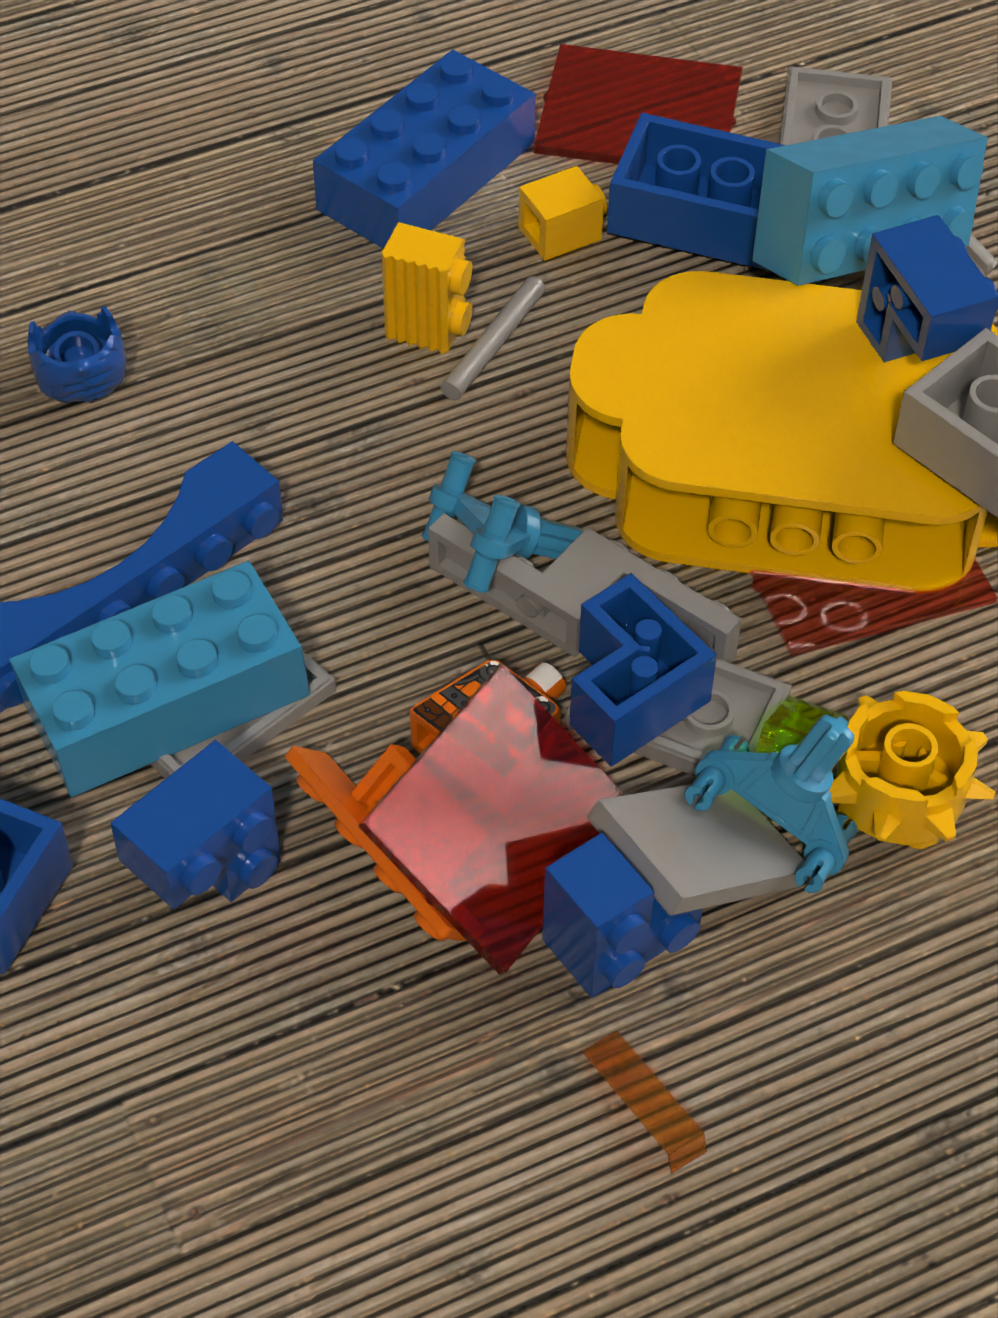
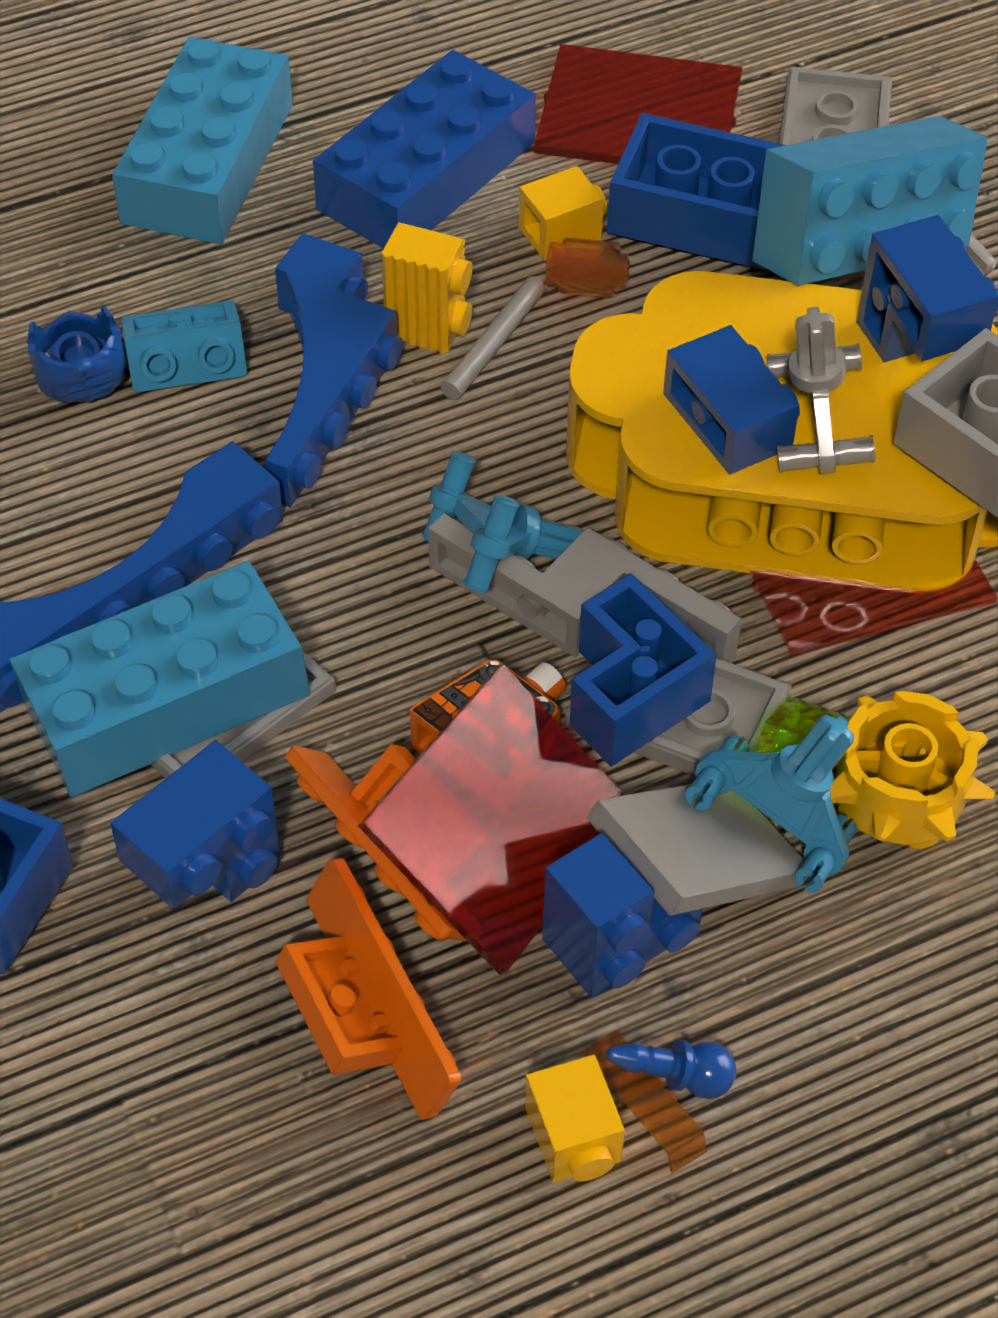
none -> dark azure brick [112,36,293,245]
none -> dark azure bracket [121,300,247,392]
none -> blue arch [265,233,403,508]
none -> orange bracket [275,858,461,1120]
none -> yellow brick [525,1054,625,1183]
none -> clear orange brick [546,237,630,298]
none -> blue bar [606,1040,736,1099]
none -> blue brick [663,325,800,475]
none -> light grey axle [767,307,875,475]

